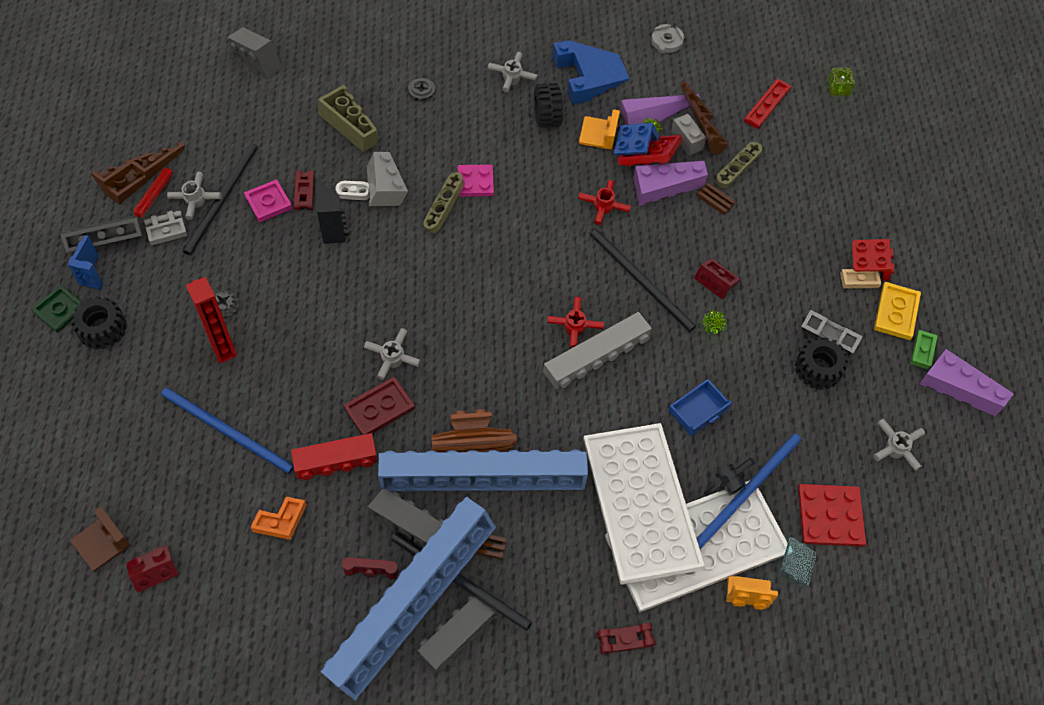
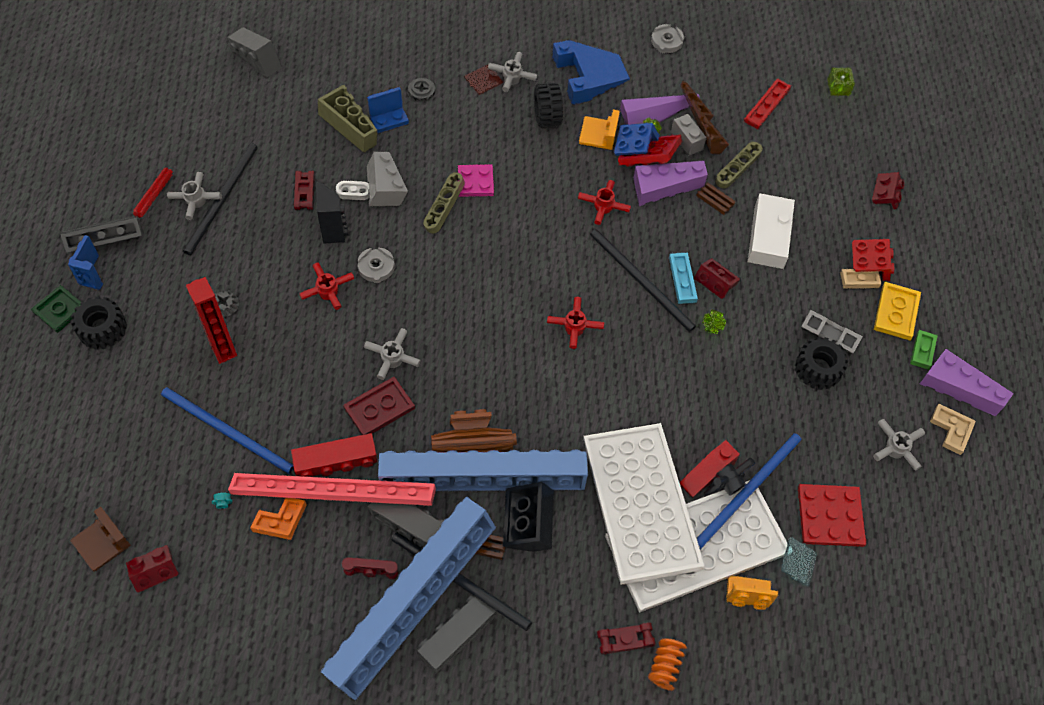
reddish brown wedge [92,142,185,205] -> none
light grey plate [144,210,187,246] -> none
dark pink plate [244,179,292,223] -> none
light grey brick [543,312,652,389] -> none
blue container [668,379,732,436] -> none
none -> teal plate [212,493,233,509]
none -> coral plate [228,473,436,506]
none -> red bar [299,263,354,310]
none -> light grey plate [358,248,395,283]
none -> blue bracket [367,87,409,133]
none -> clear red piece [464,65,503,95]
none -> black slope [503,482,554,552]
none -> orange piece [648,639,687,690]
none -> medium azure plate [669,253,698,304]
none -> red slope [679,440,740,498]
none -> white brick [748,193,795,269]
none -> dark red bracket [872,172,904,209]
none -> tan plate [930,404,976,455]

